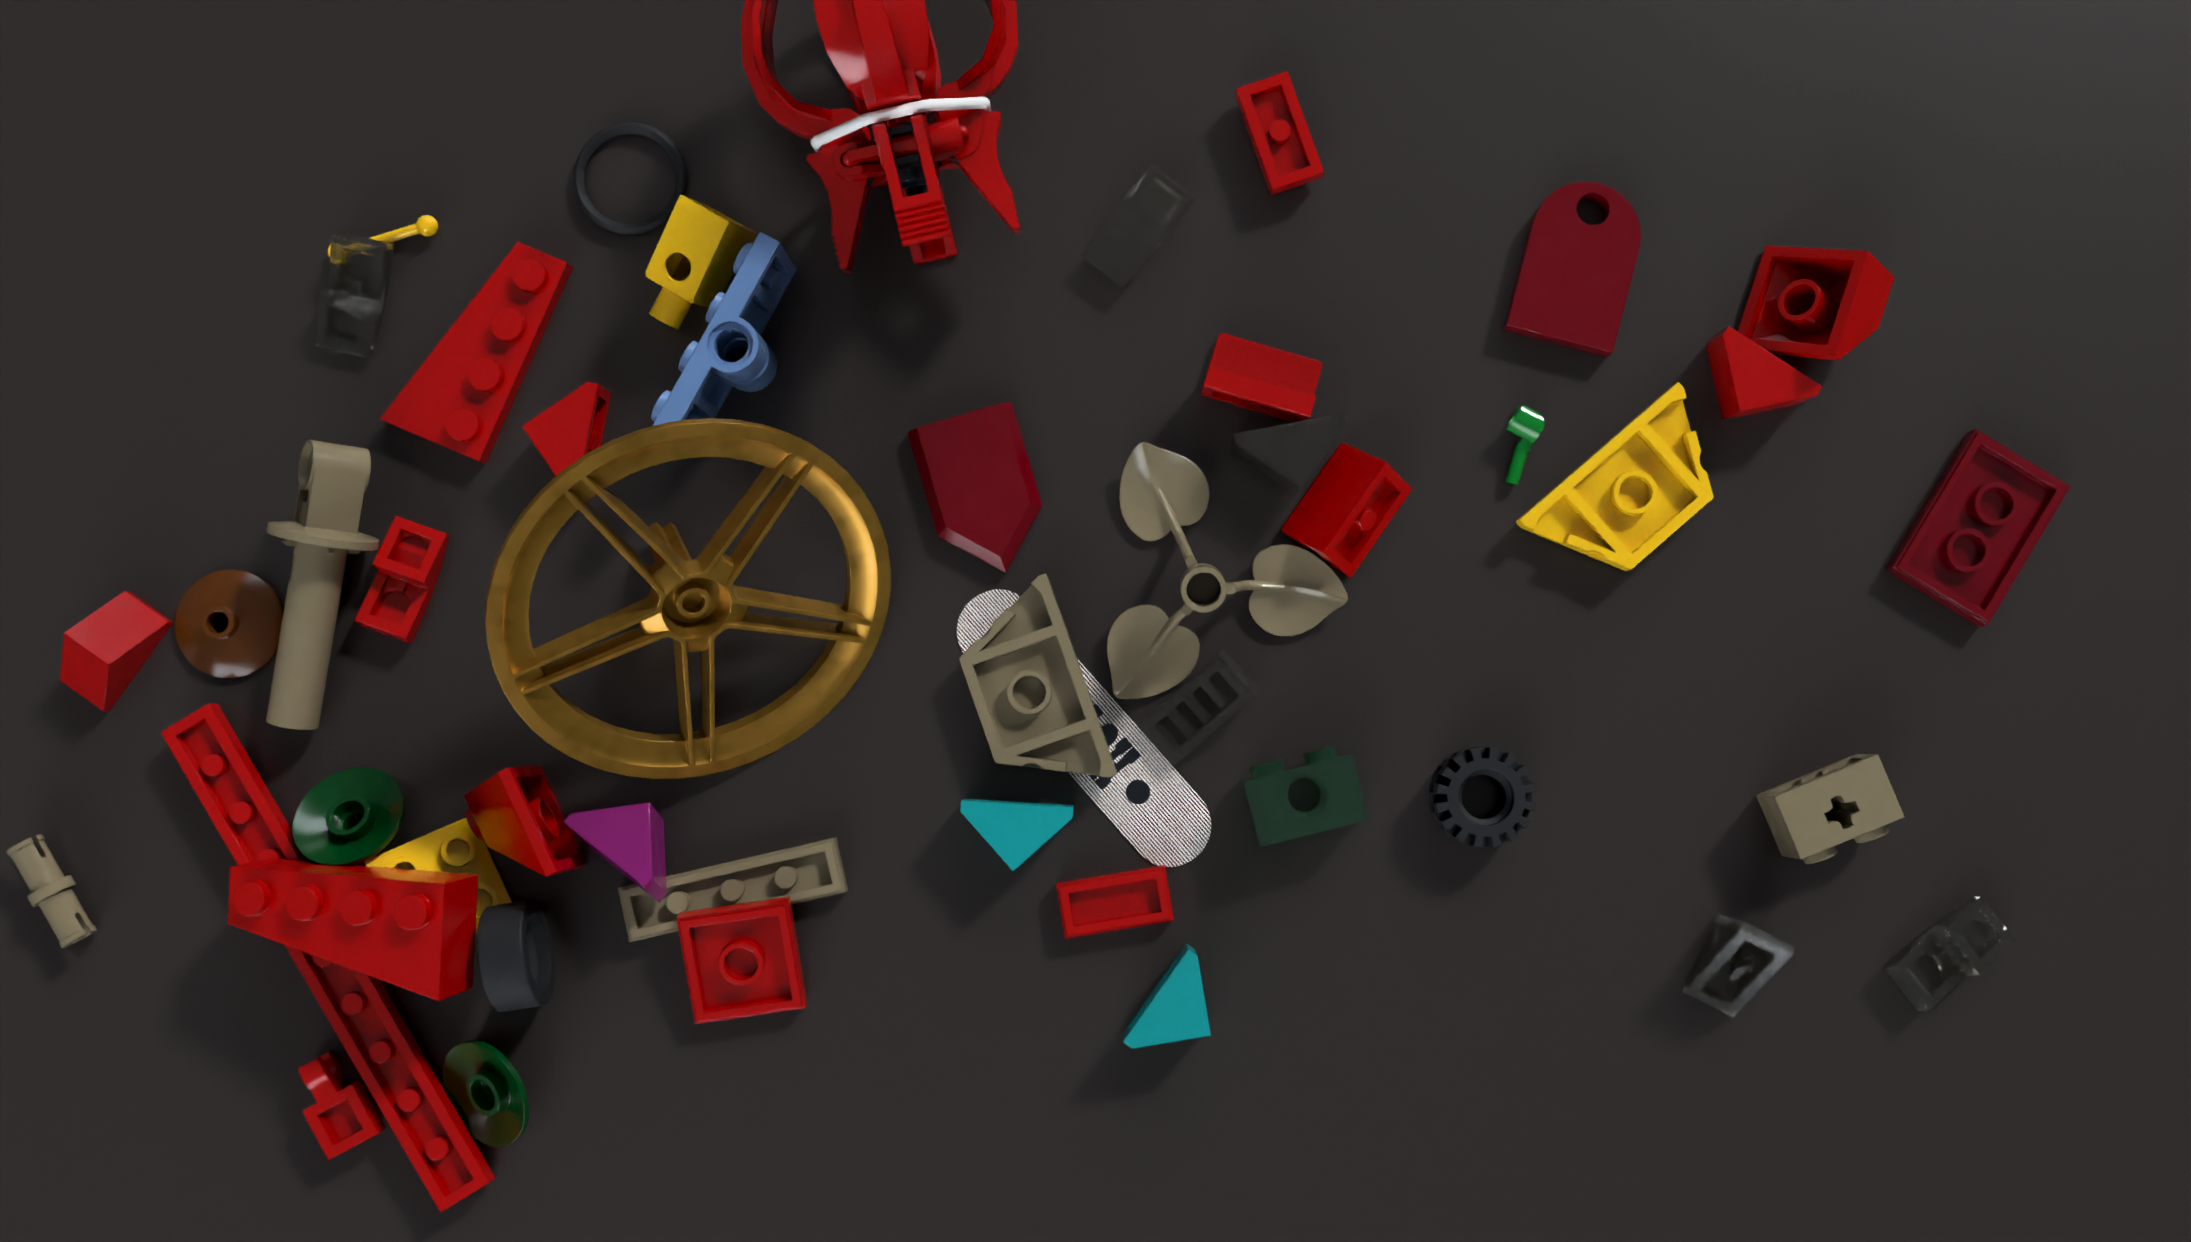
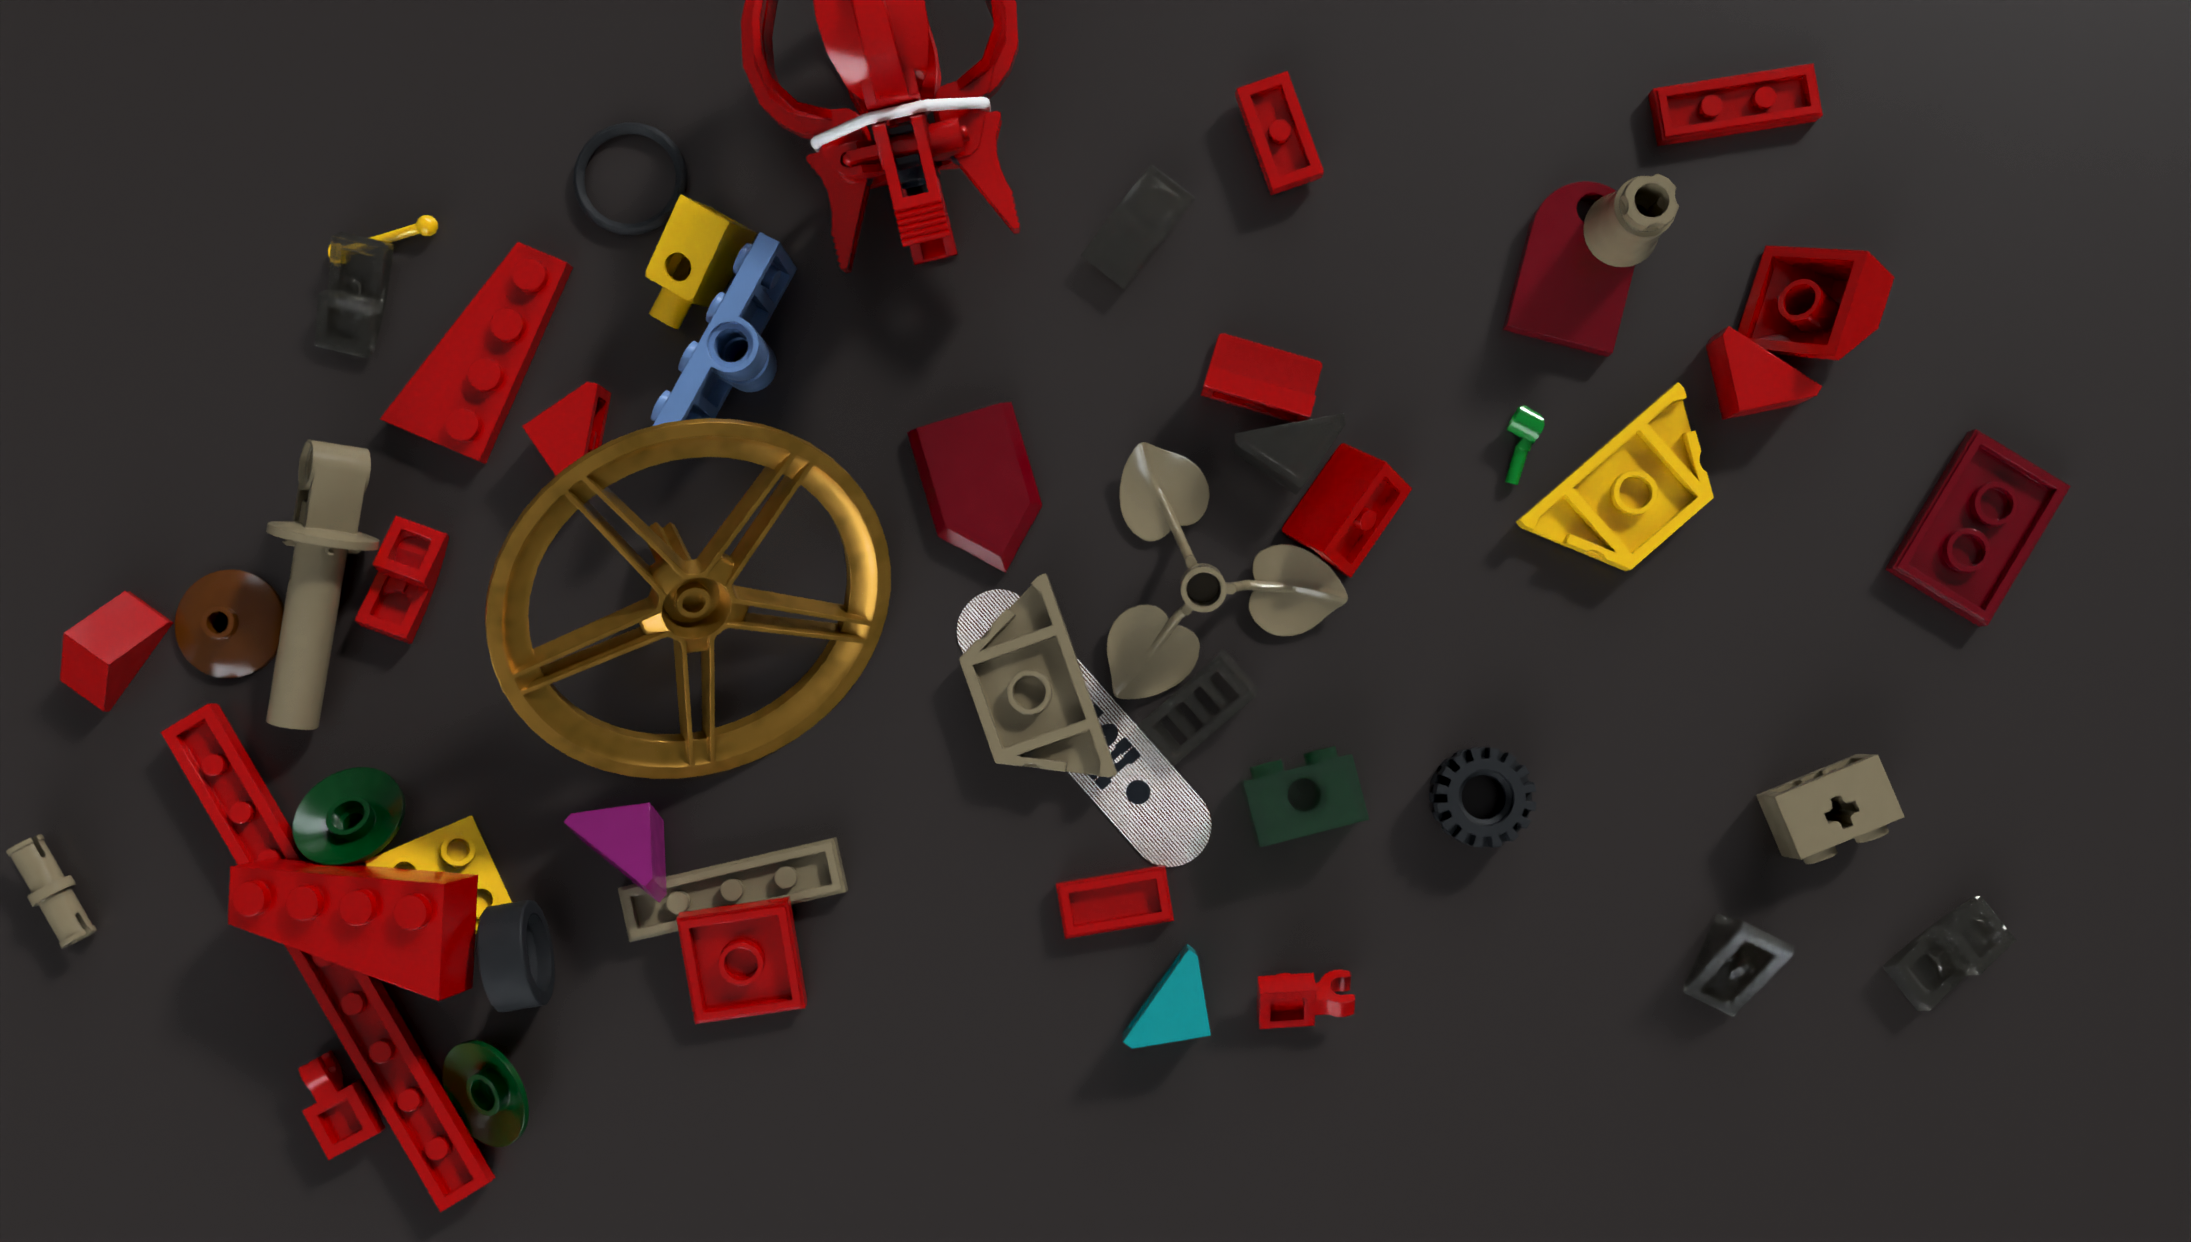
red slope [464,765,587,877] -> none
teal slope [960,799,1074,871] -> none
none -> red plate [1257,969,1355,1029]
none -> dark tan plant [1583,174,1679,267]
none -> red tile [1648,63,1823,146]

